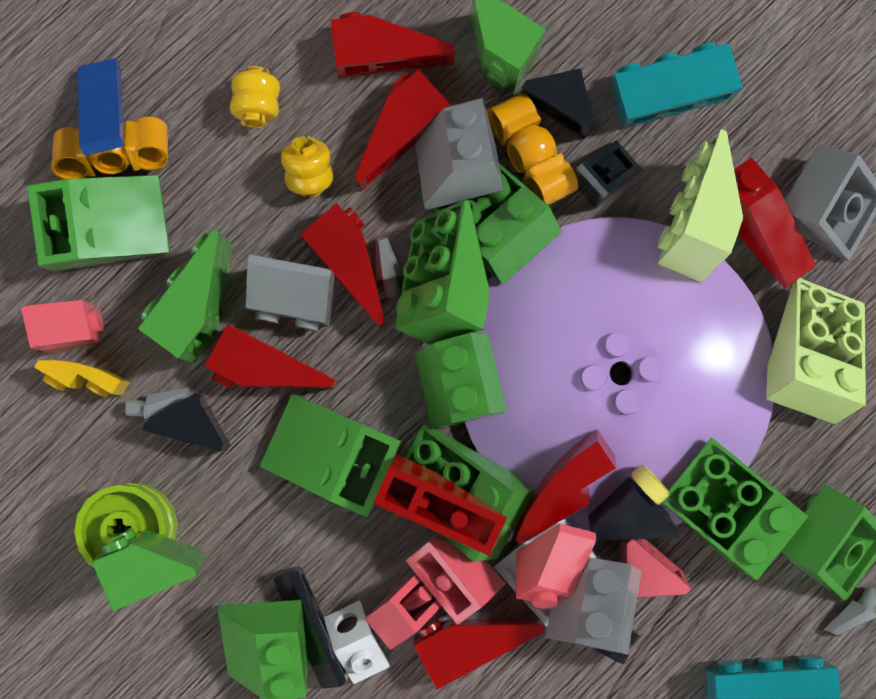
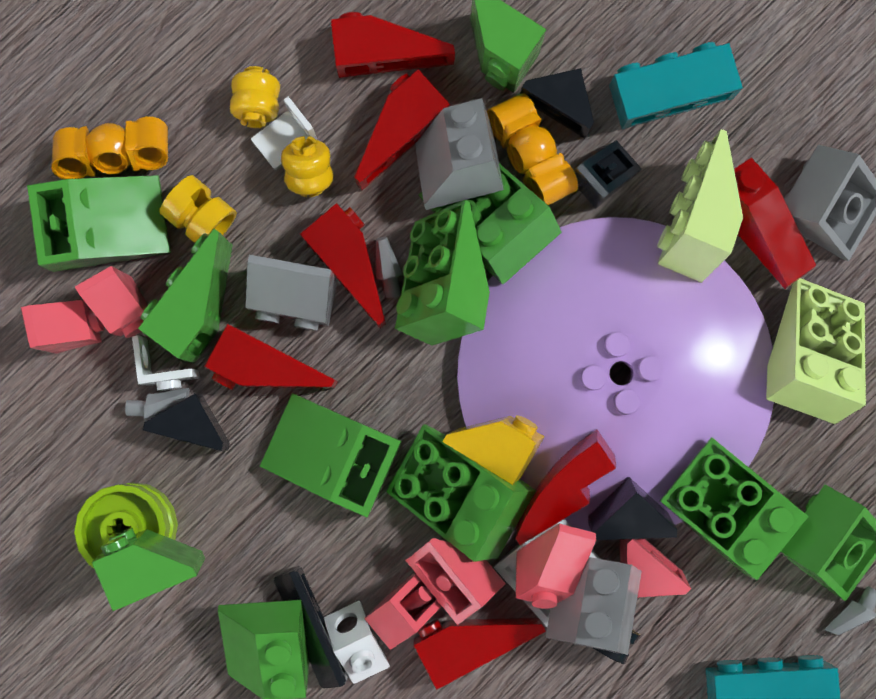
yellow slope [34,360,130,398] -> none
blue tile [78,58,124,155] -> none
red slope [373,454,507,556] -> none
bright green slope [414,332,507,430] -> none
light yellow tile [630,465,670,505] -> none
none -> coral slope [75,266,148,338]
none -> white bracket [132,335,200,391]
none -> yellow wheel [160,175,237,243]
none -> white bracket [251,96,317,170]
none -> yellow slope [442,415,545,485]

